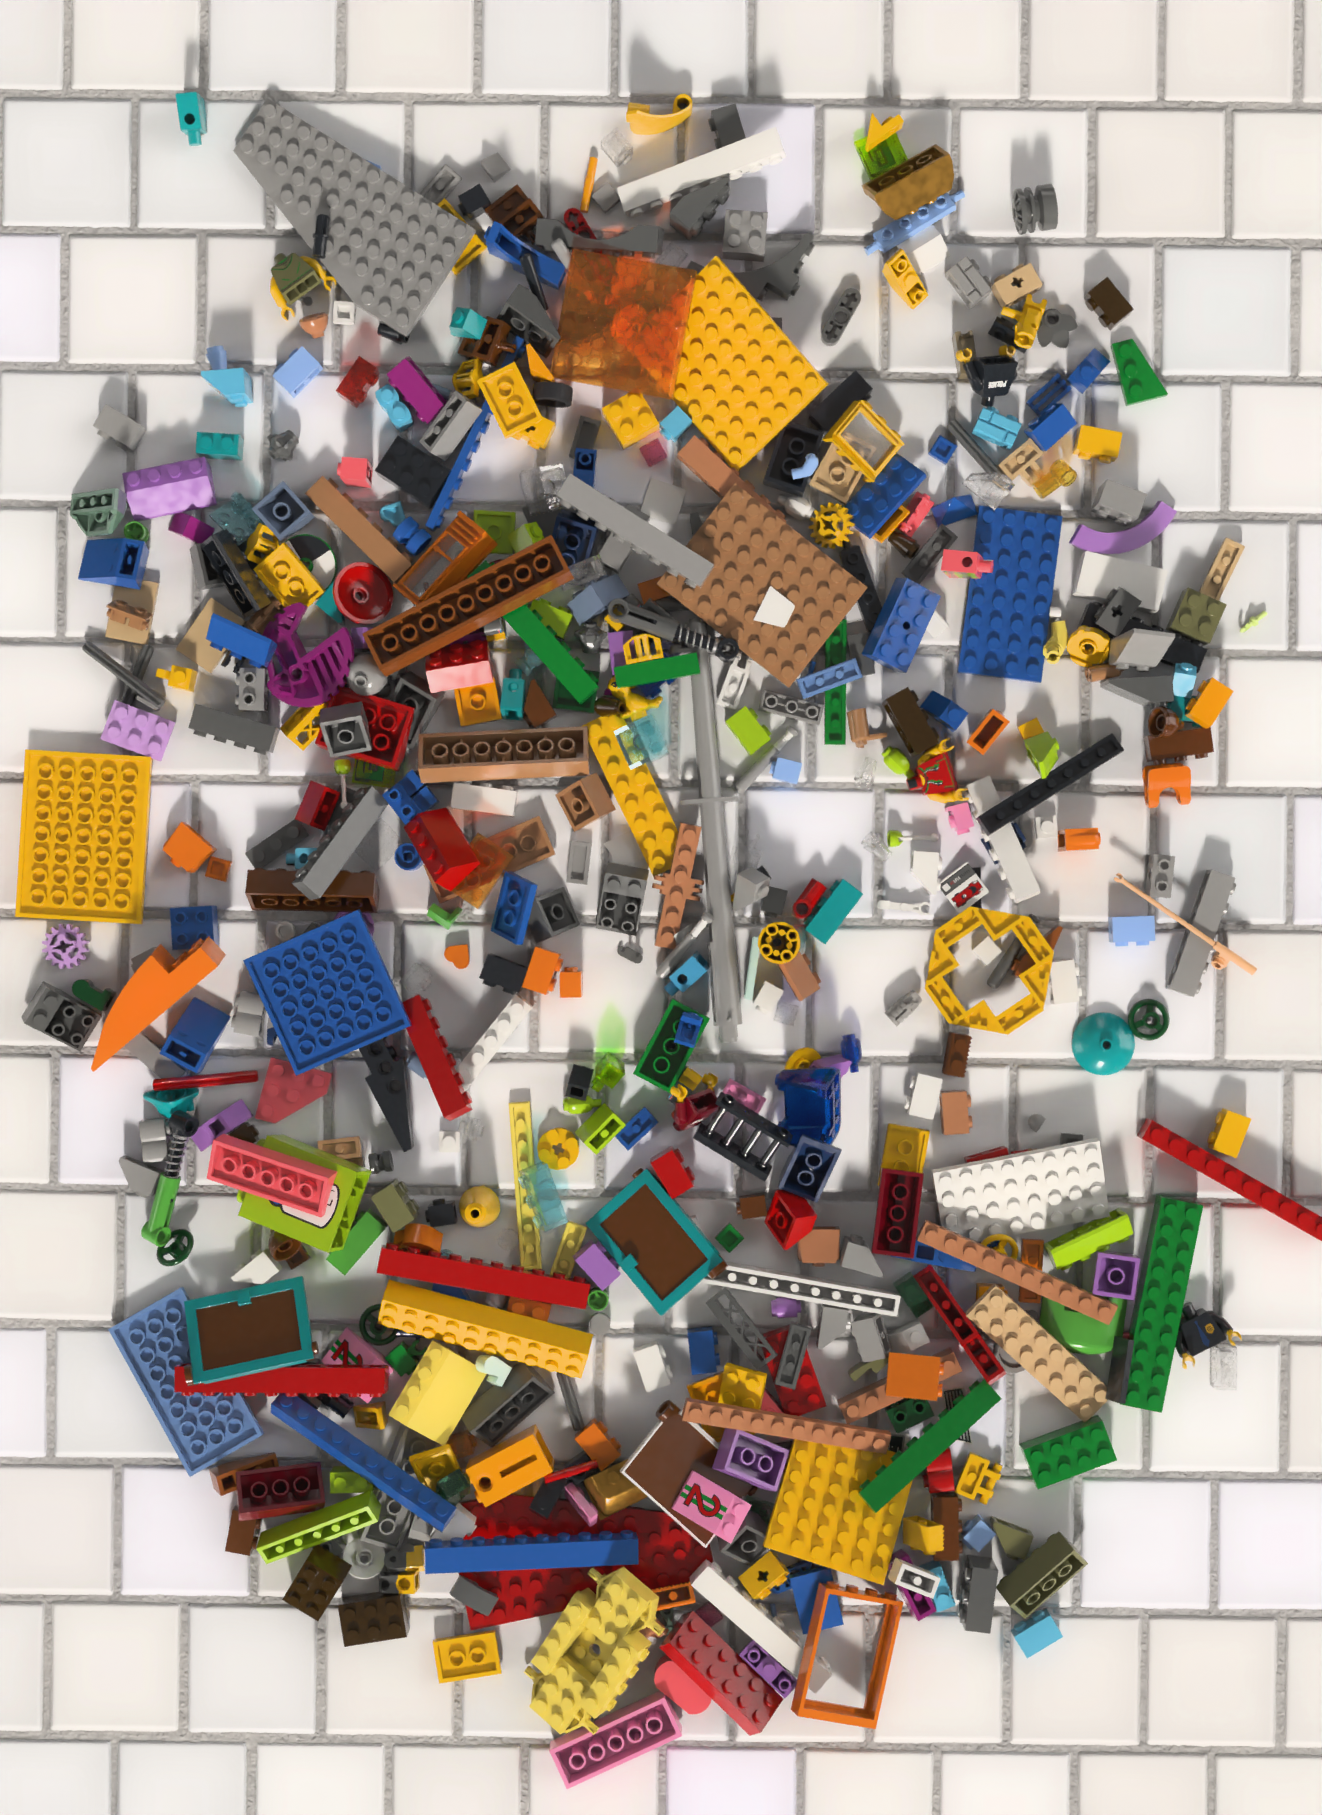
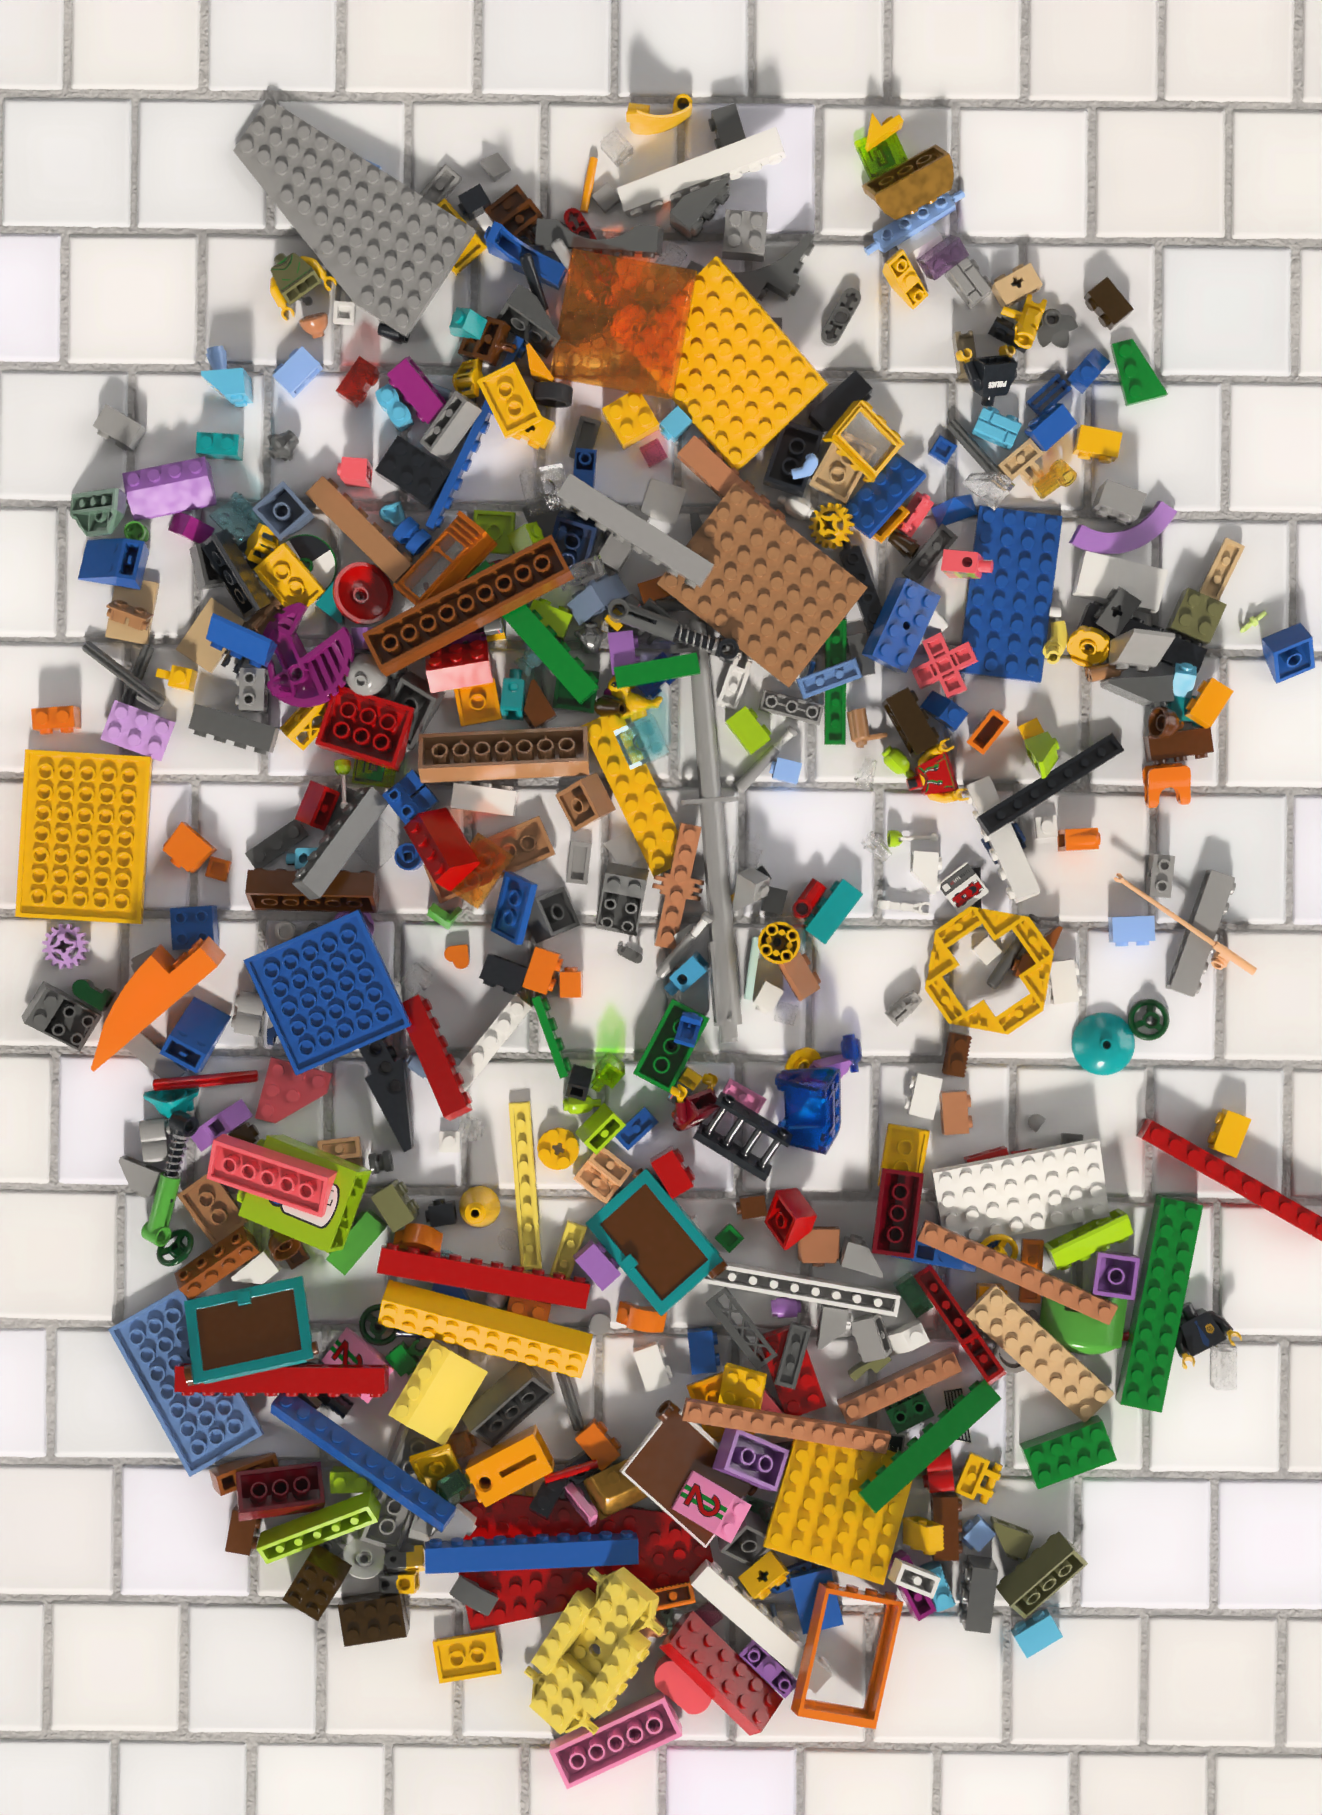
teal torso [176,92,207,146] -> none
black axle [312,214,330,259] -> none
dark grey slope [319,701,372,758] -> none
yellow slope [353,1401,388,1430] -> none
light aqua leg [476,1354,512,1387] -> none
clear light blue brick [518,1161,568,1232] -> none
bright green wheel [588,1287,609,1311] -> none
yellow piece [623,633,664,665] -> none
white sticker [754,586,795,627] -> none
dark blue slope [778,1134,842,1203] -> none
orange brick [886,1352,944,1401] -> none
bright pink brick [945,802,974,835] -> none
dark grey wheel [1012,184,1058,235] -> none
black tile [1105,1336,1134,1404] -> none
none -> orange brick [31,706,81,735]
none -> dark orange brick [174,1225,260,1300]
none -> medium nougat plate [177,1174,249,1246]
none -> green plate [532,994,572,1079]
none -> light nougat slope [573,1147,633,1205]
none -> orange brick [616,1301,667,1333]
none -> coral plate [911,632,978,699]
none -> clear purple brick [917,235,969,280]
none -> blue slope [1262,623,1315,684]

